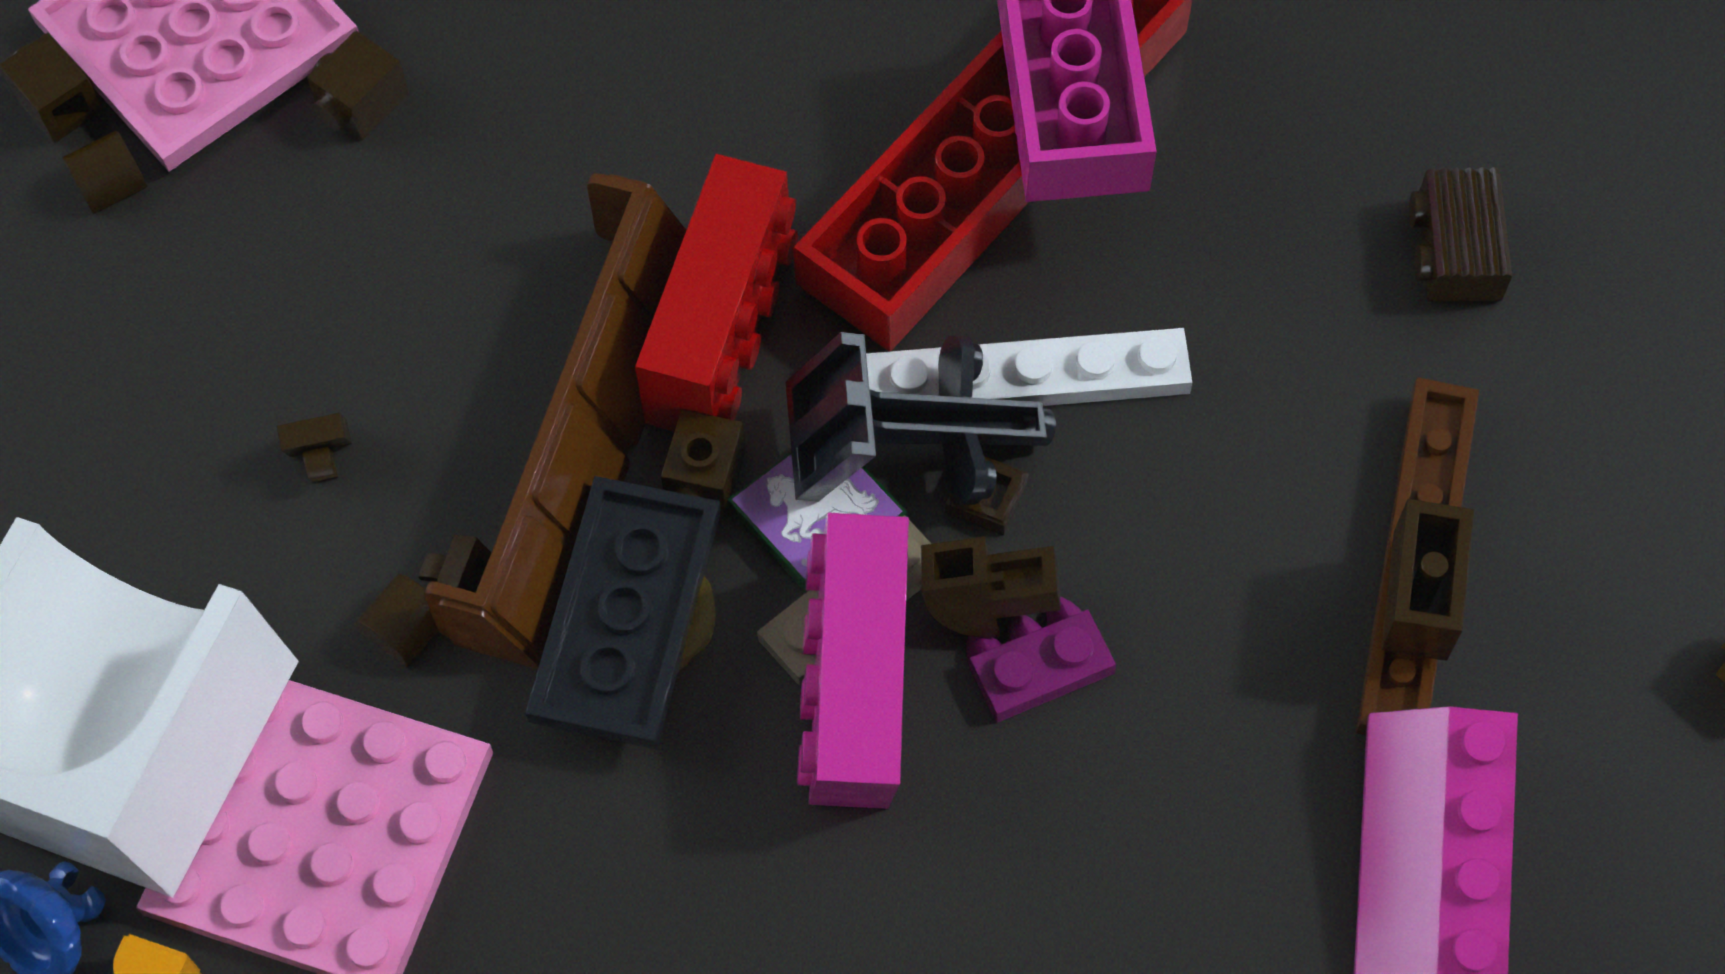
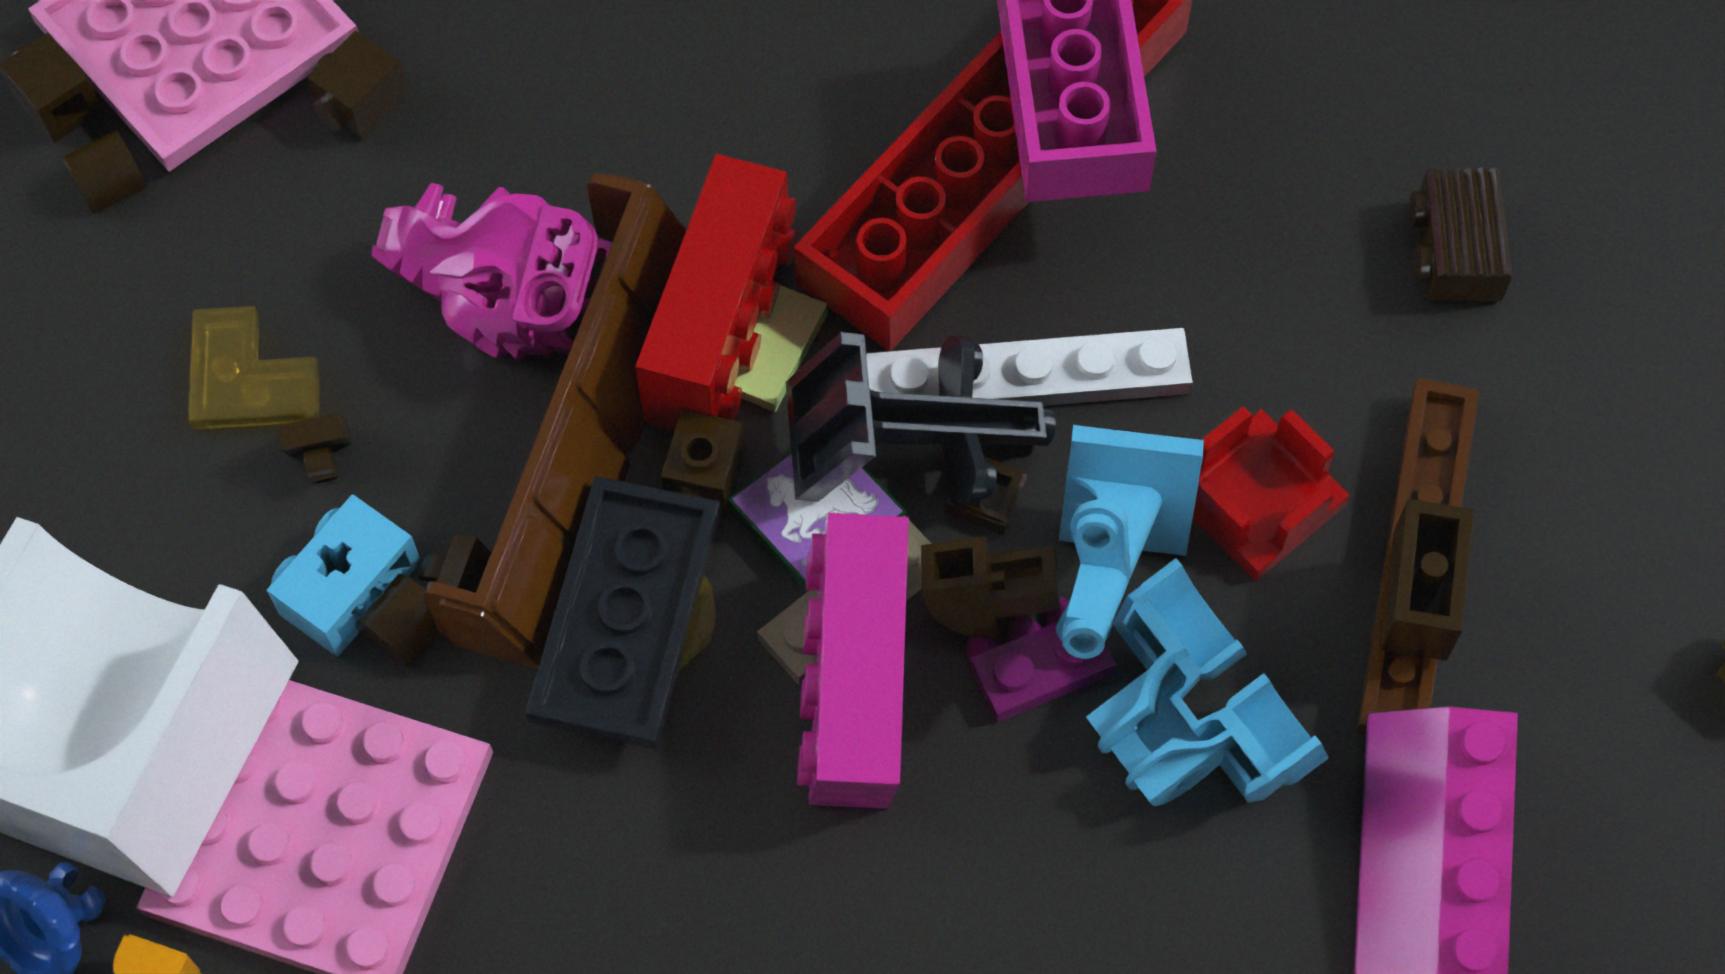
none -> clear yellow tile [188,306,319,430]
none -> medium azure brick [266,494,421,658]
none -> dark pink animal [371,183,612,362]
none -> yellowish green tile [734,285,828,412]
none -> medium azure piece [1056,425,1204,659]
none -> medium azure piece [1086,558,1329,806]
none -> red panel [1193,406,1350,582]

